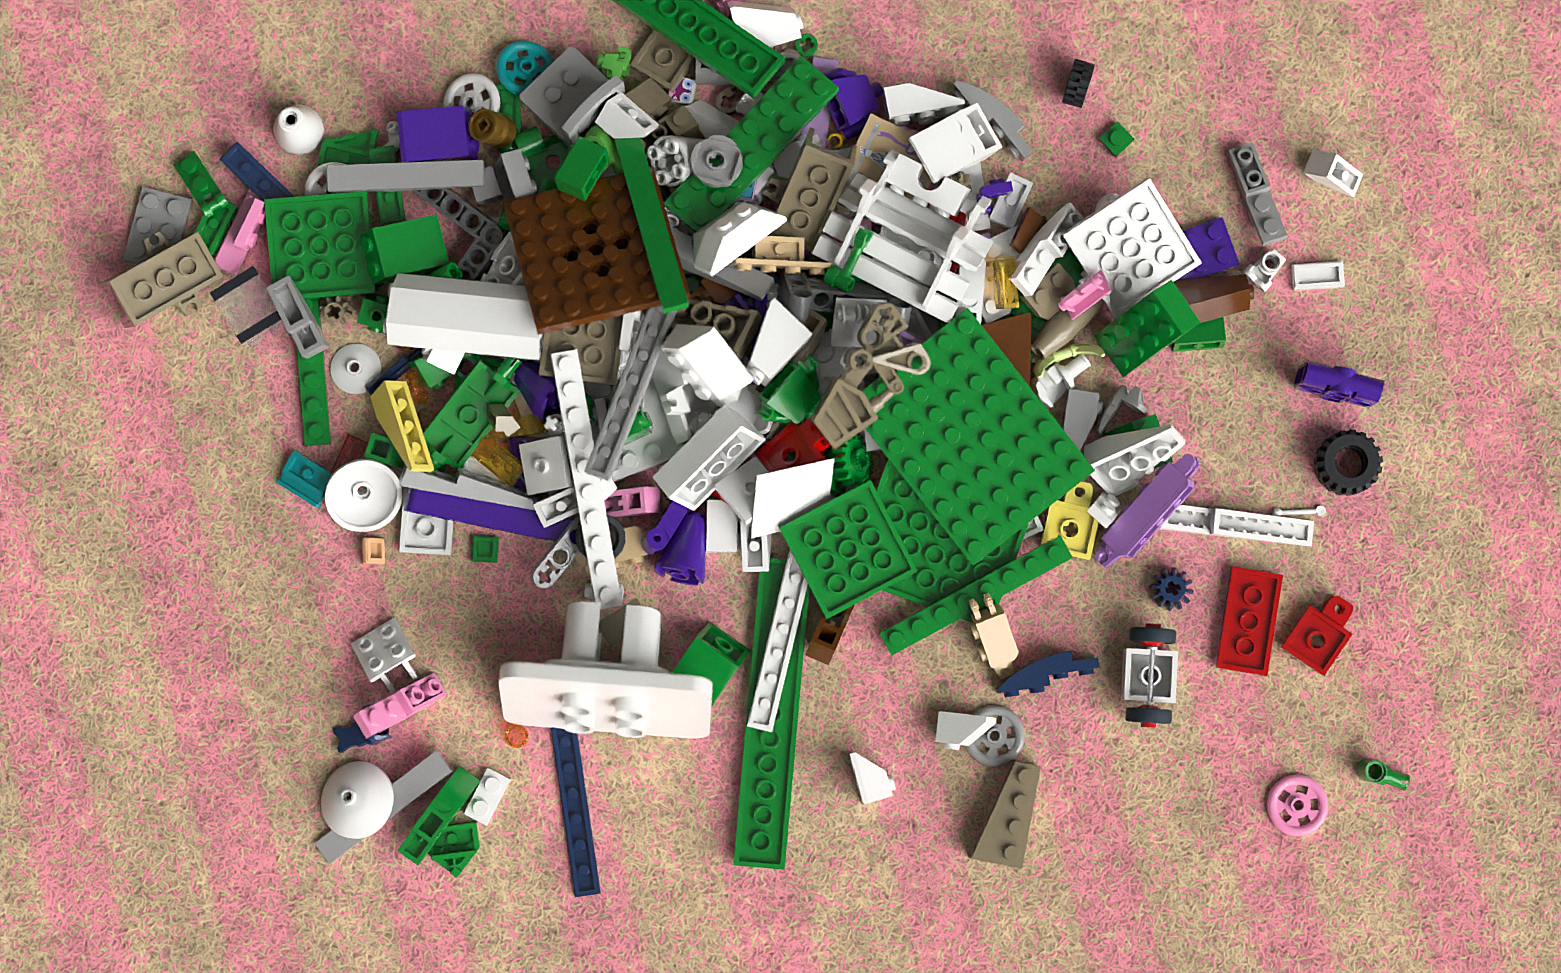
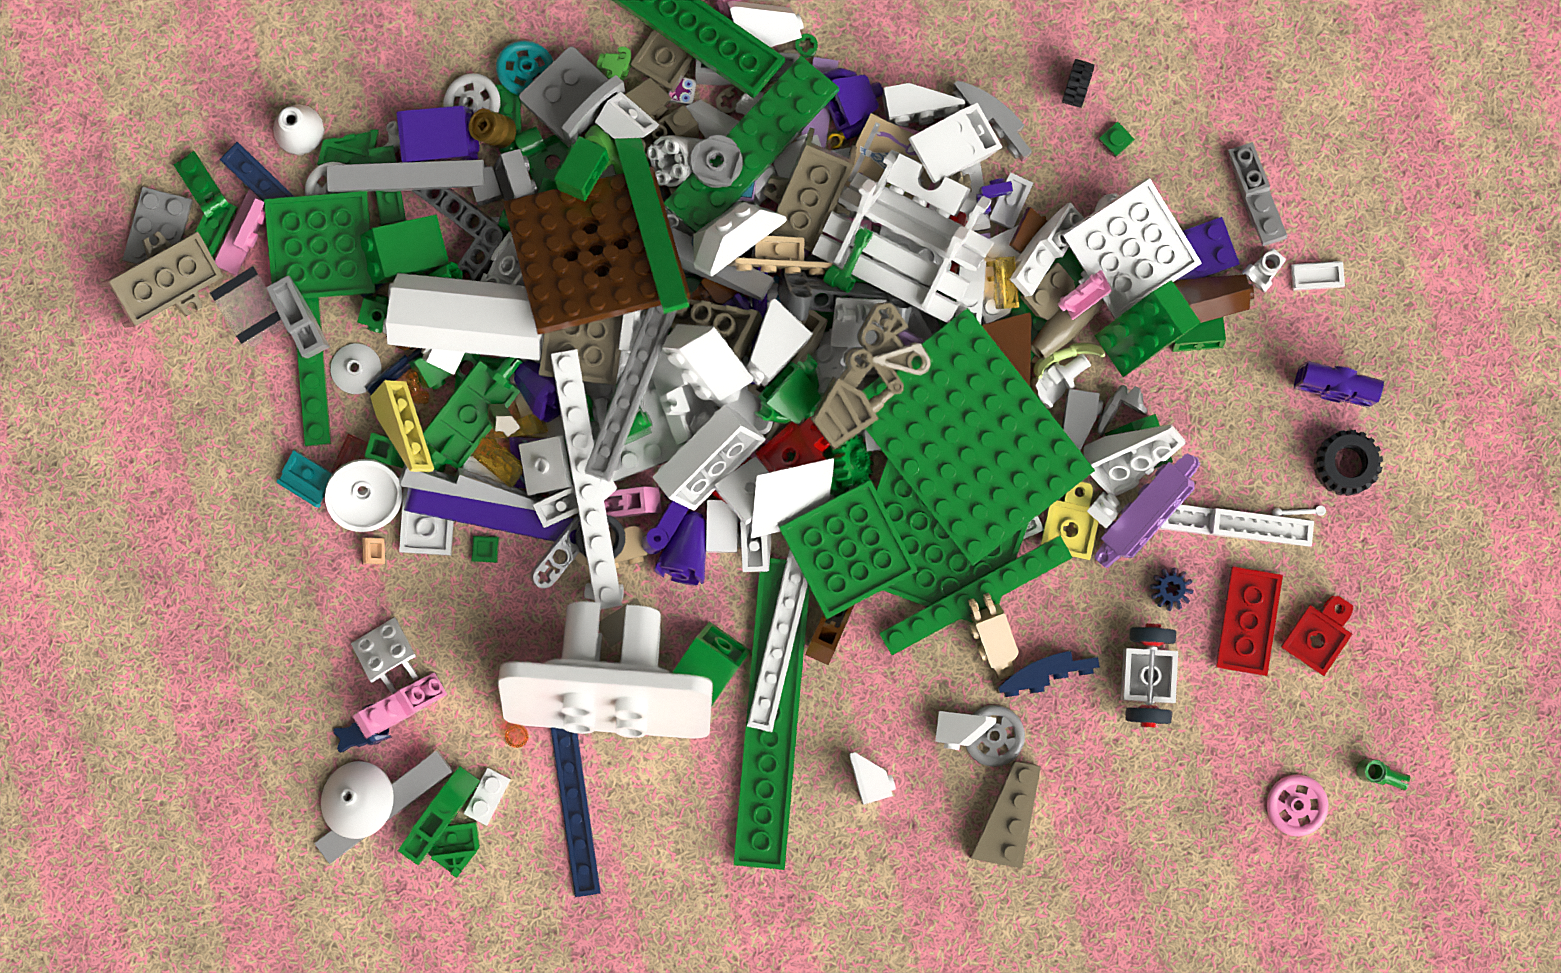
dark tan gear [320,296,353,327] -> none
white axle [544,414,564,434] -> none
white slope [1303,150,1363,197] -> none

